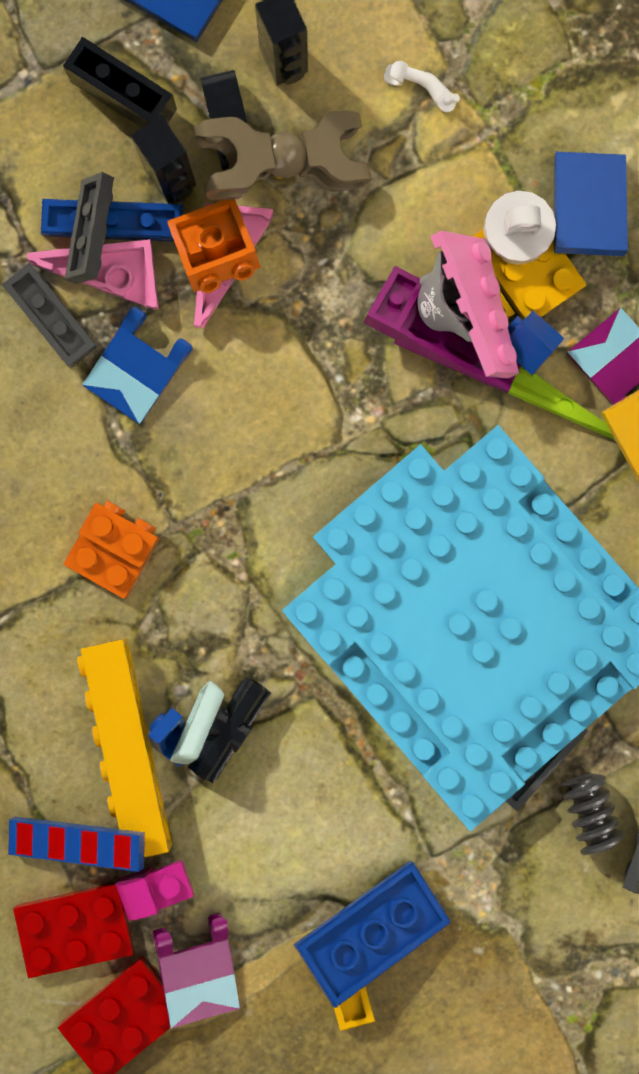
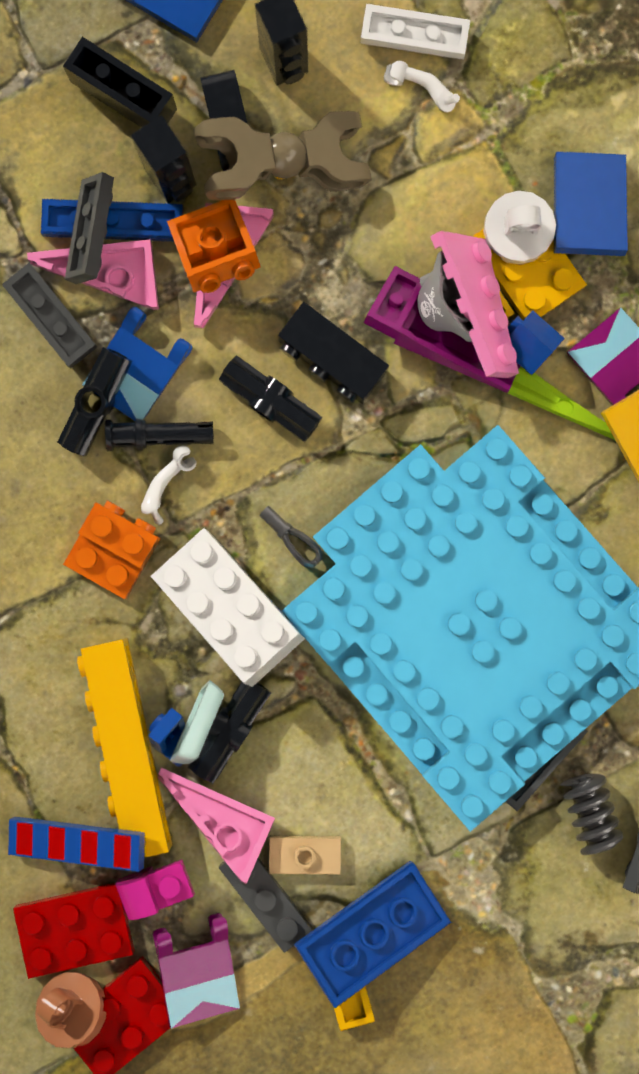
none -> nougat tile [35,972,106,1048]
none -> black piece [57,347,133,456]
none -> black pin [105,419,214,451]
none -> white piece [141,445,197,525]
none -> white brick [151,528,305,687]
none -> bright pink wing [158,768,275,885]
none -> black piece [219,355,322,442]
none -> dark grey plate [219,857,313,953]
none -> flat silver piece [259,506,323,568]
none -> tan plate [269,835,341,875]
none -> black brick [278,301,389,404]
none -> white plate [360,4,470,59]

